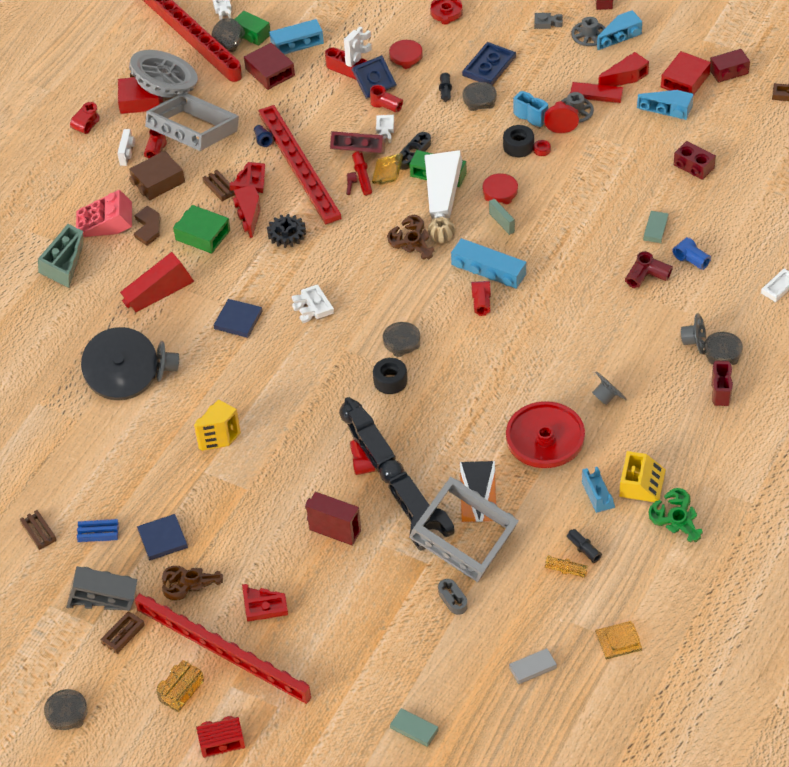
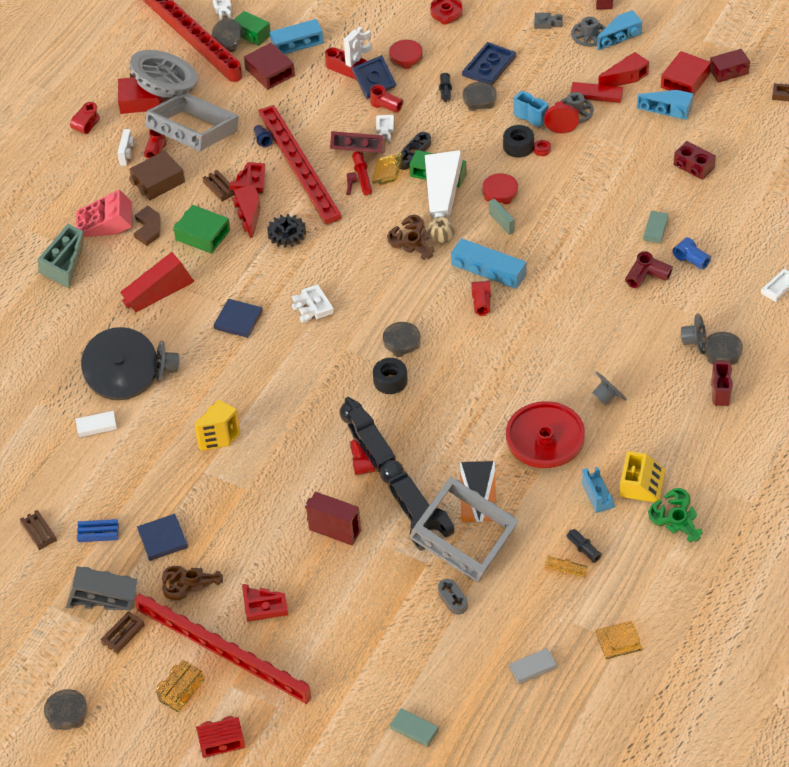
none -> white tile [75,411,117,437]

